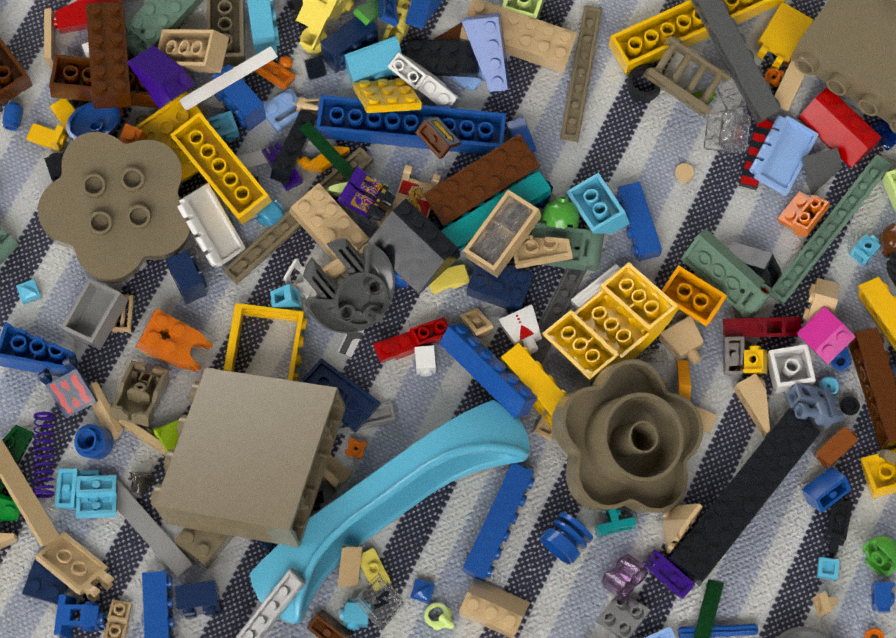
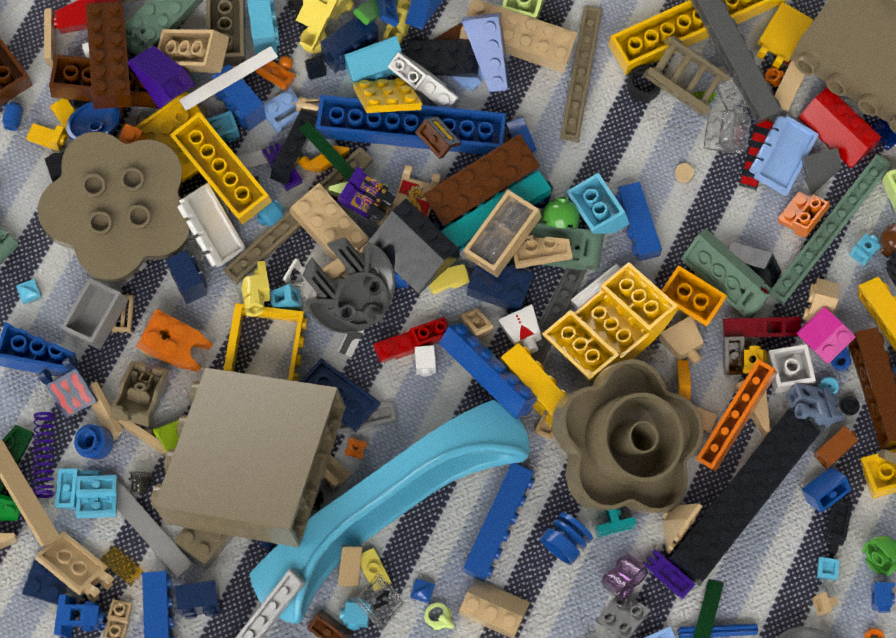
none -> clear yellow slope [100,546,144,587]
none -> light yellow plate [241,261,270,317]
none -> orange brick [696,359,778,472]

